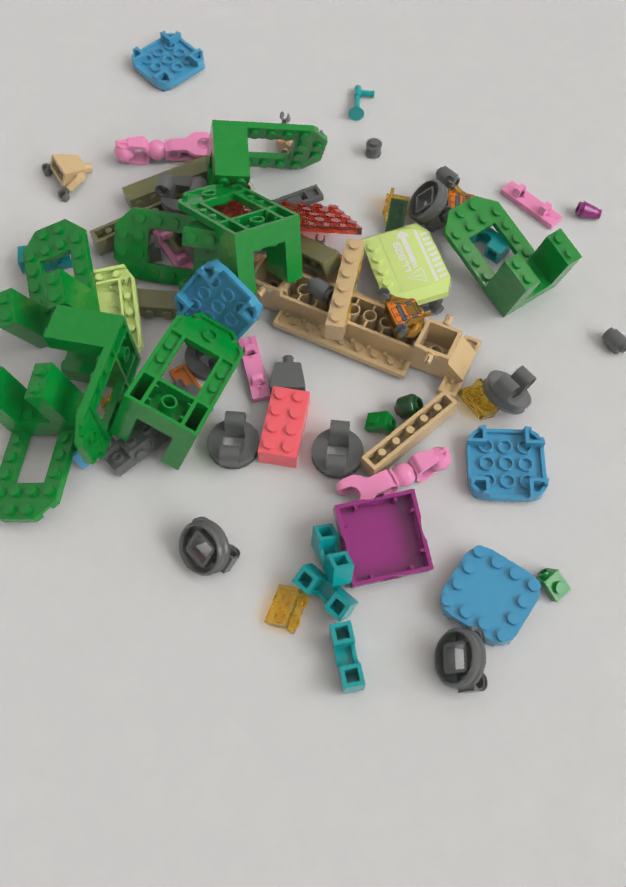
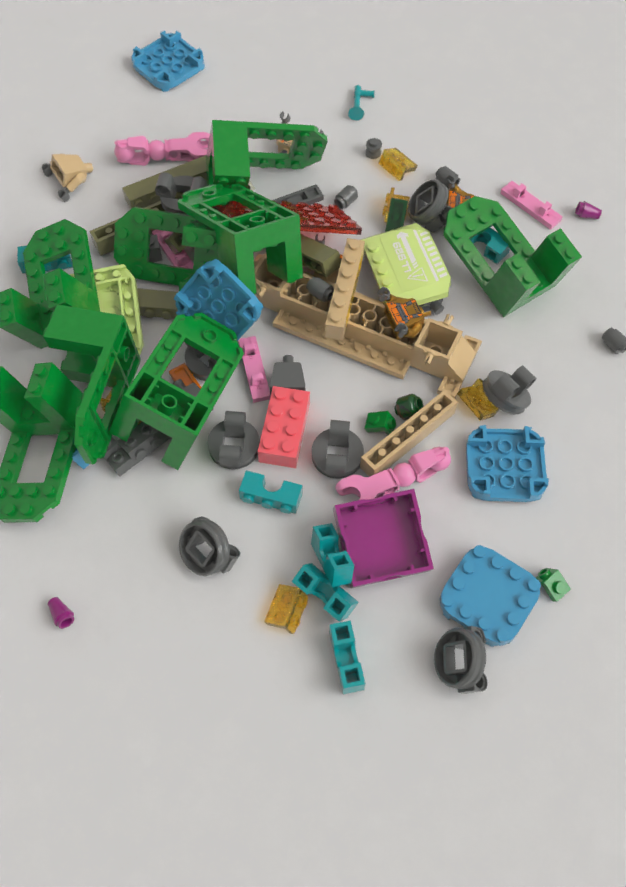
none -> magenta cone [48,597,74,629]
none -> teal arch [239,470,303,514]
none -> dark grey brick [334,185,358,209]
none -> clear yellow bracket [378,148,418,181]

